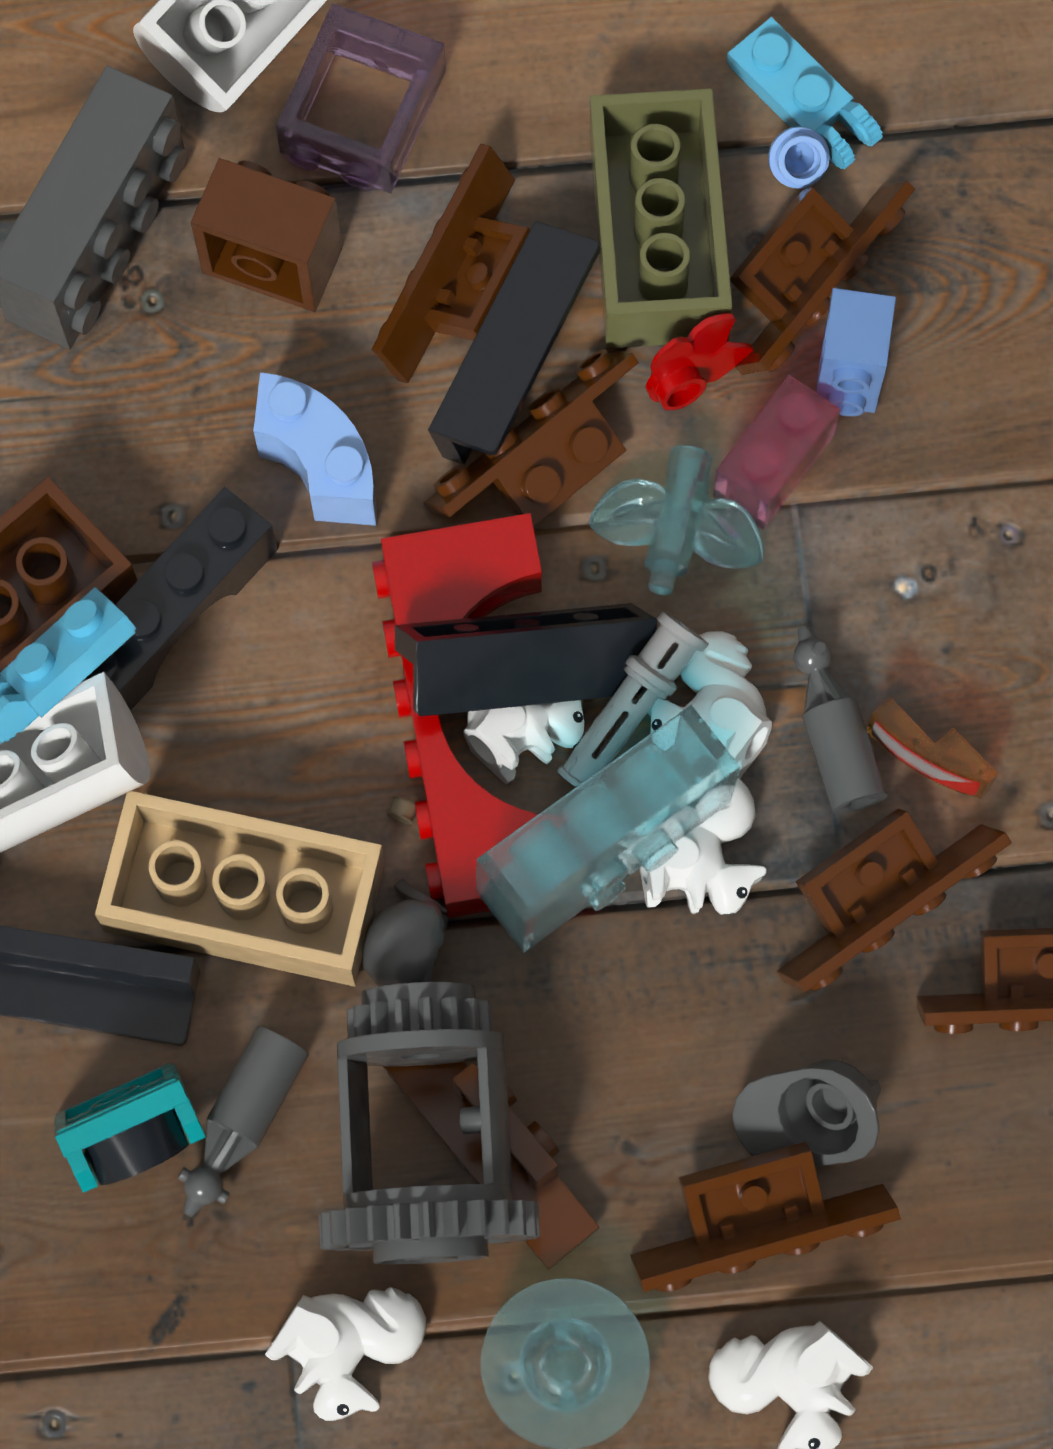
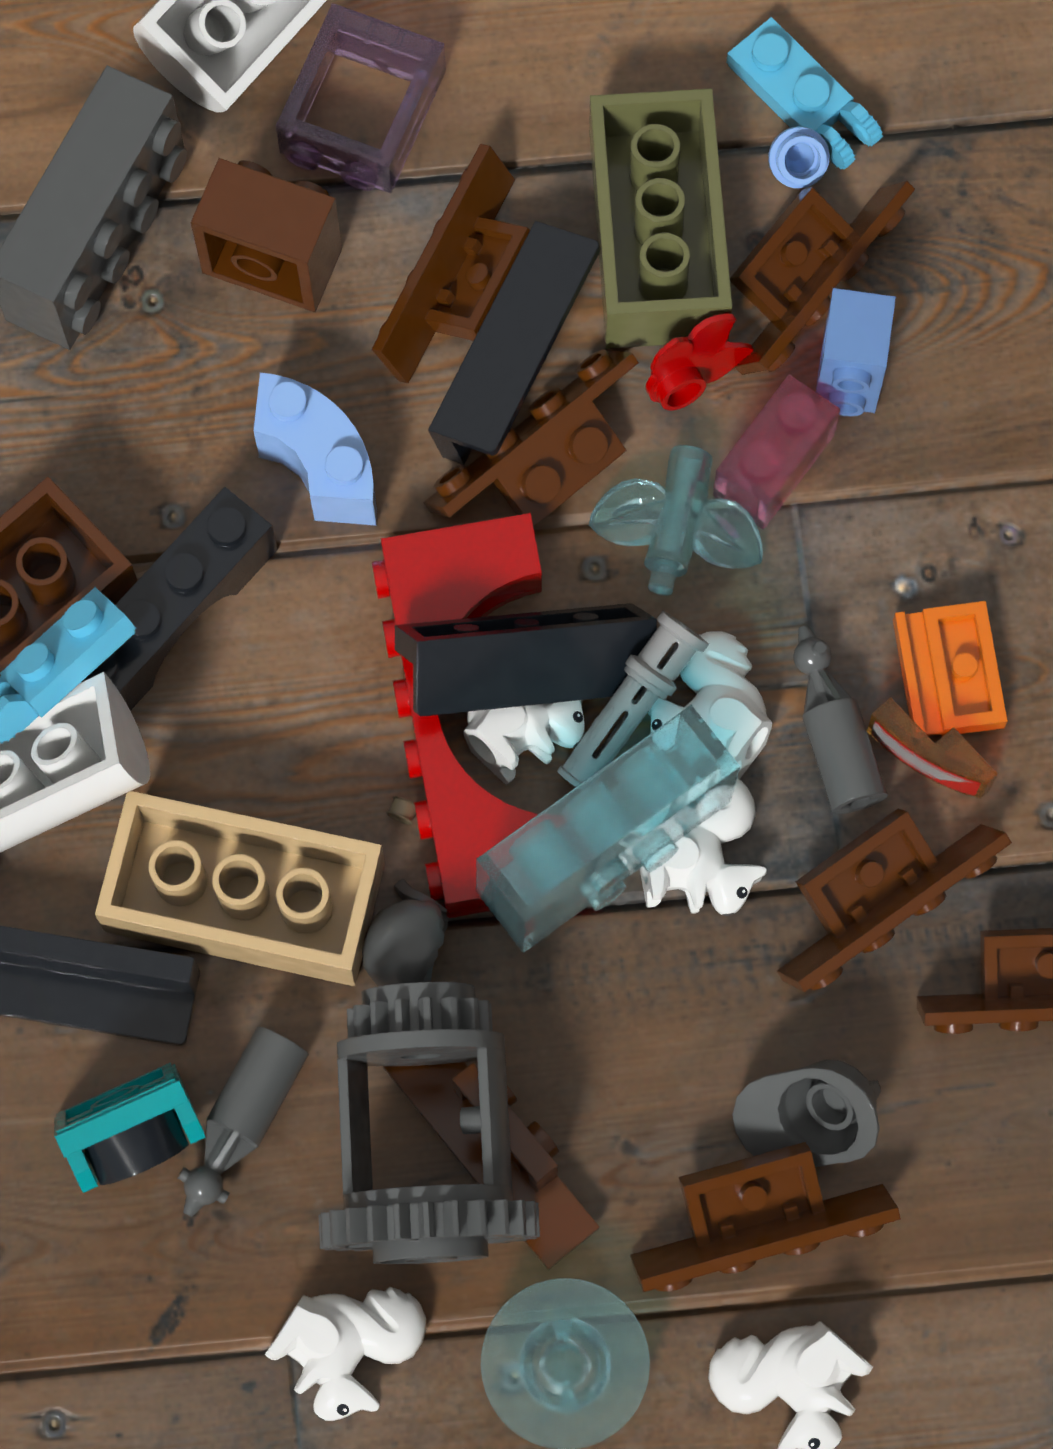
none -> orange plate [893,601,1008,740]

